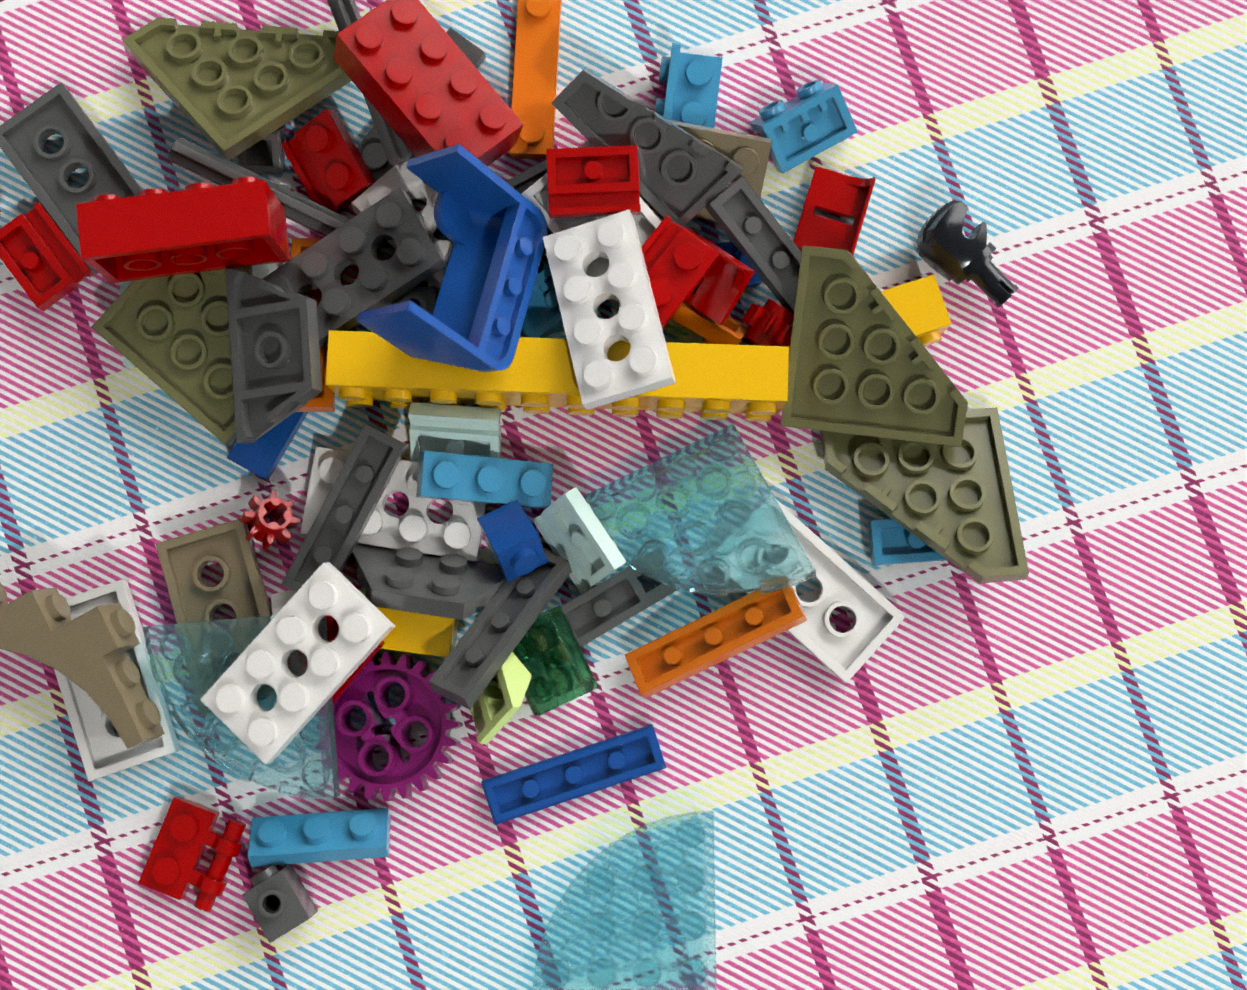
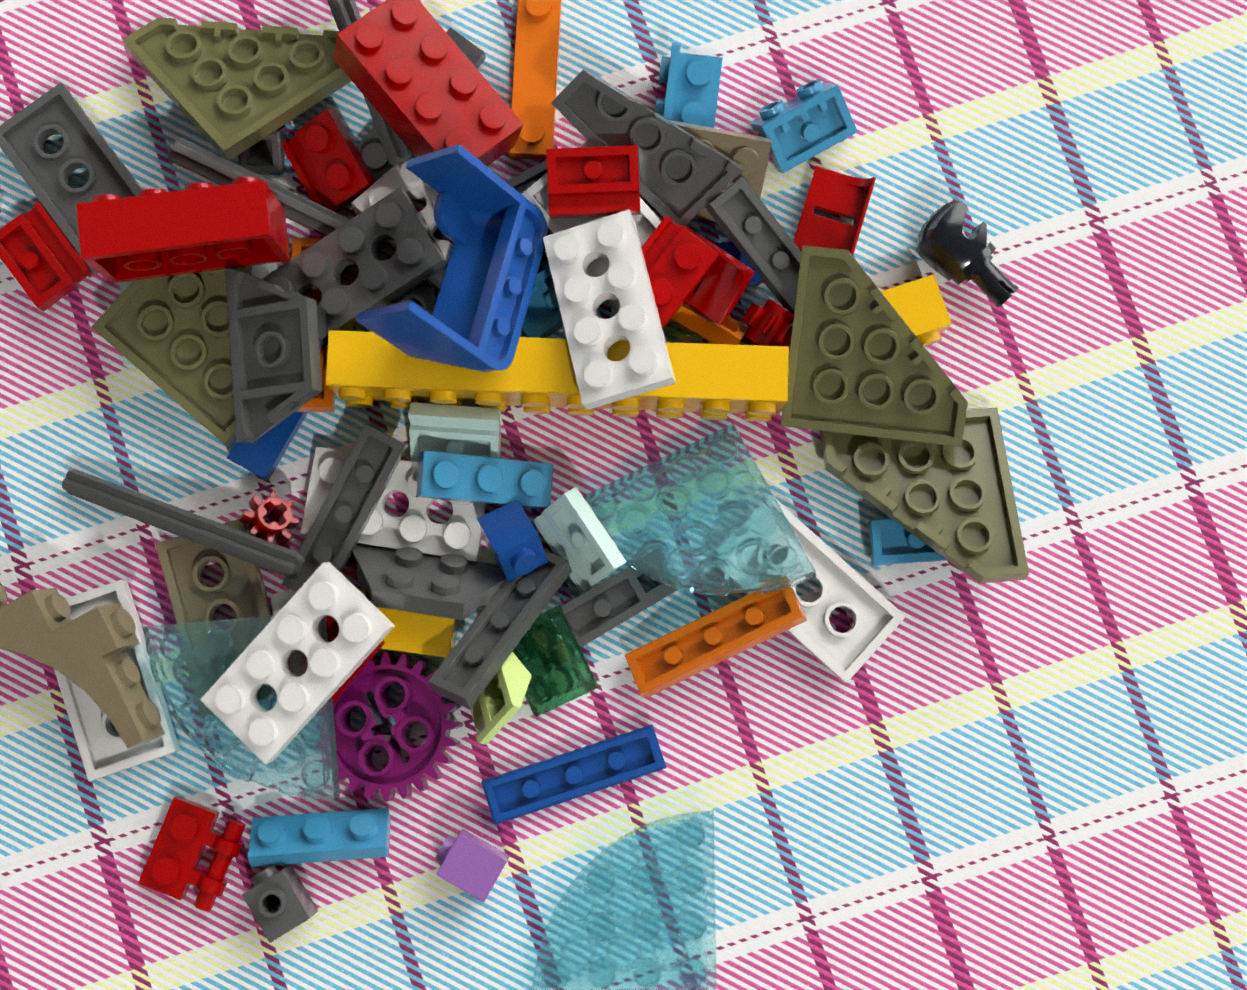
none -> dark grey axle [62,469,305,579]
none -> medium lavender brick [435,829,510,902]

